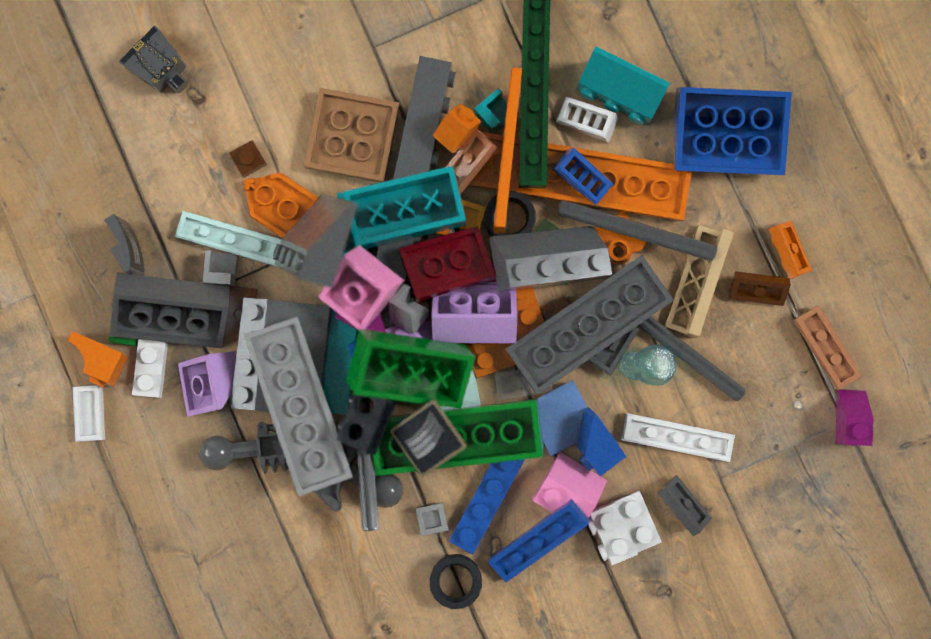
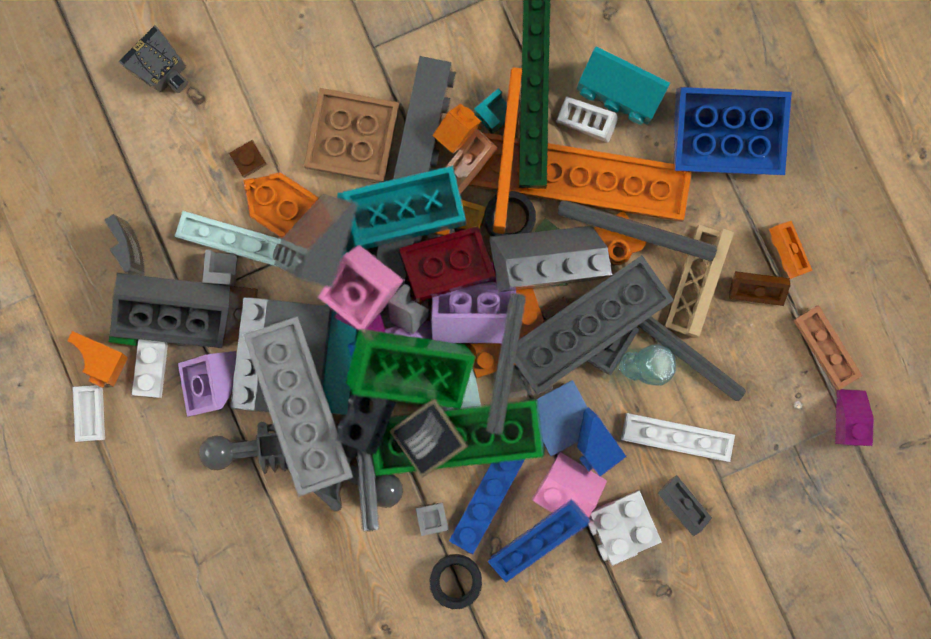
blue slope [551,148,613,205] -> none
none -> dark grey axle [487,293,526,434]

